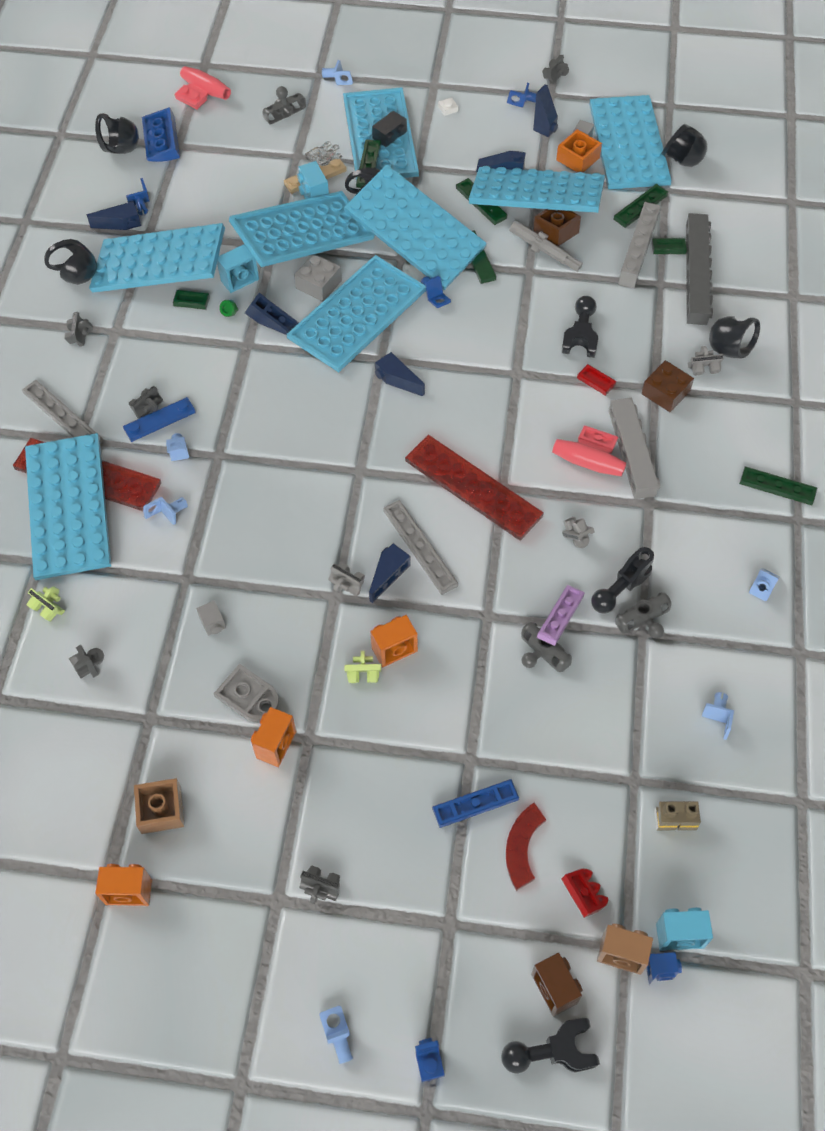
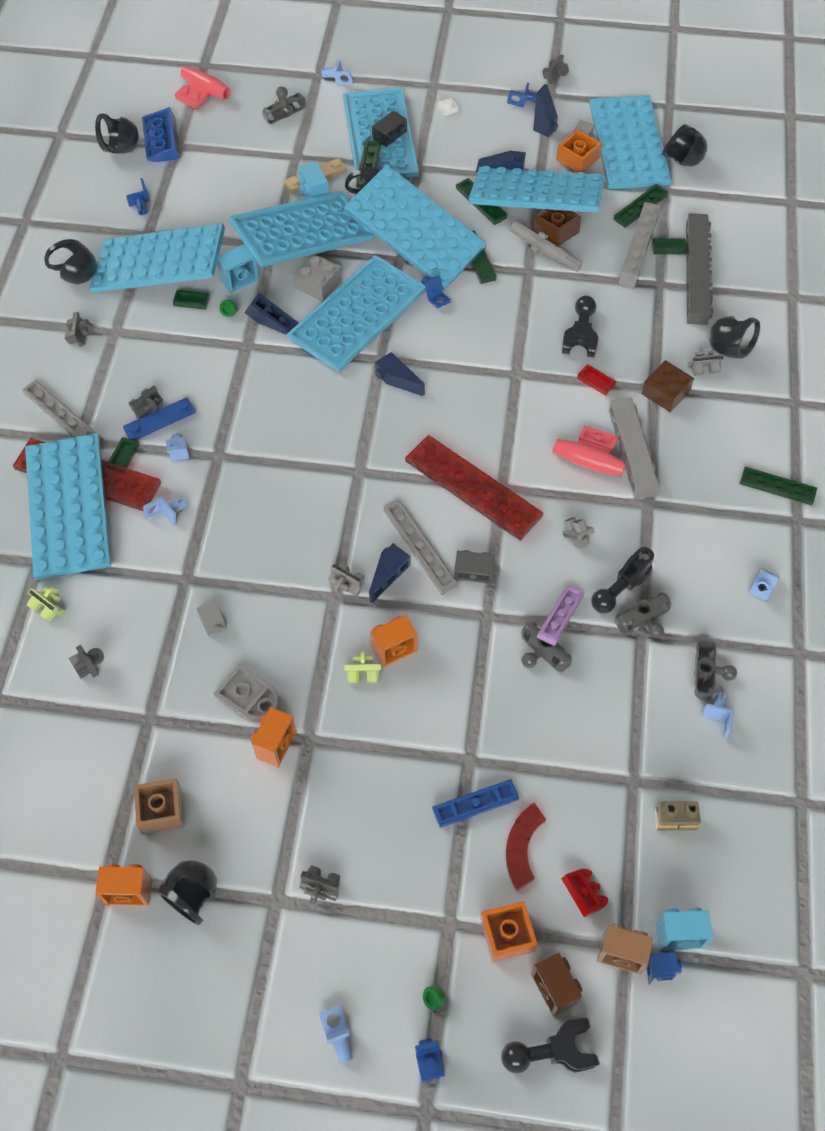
dark blue slope [86,201,141,230] -> none
clear plate [305,141,342,166] -> none
none -> dark green tile [106,437,139,473]
none -> black piece [157,860,217,925]
none -> green tile [423,985,446,1010]
none -> dark grey brick [454,550,495,584]
none -> orange brick [480,901,538,963]
none -> dark grey piece [694,640,737,700]

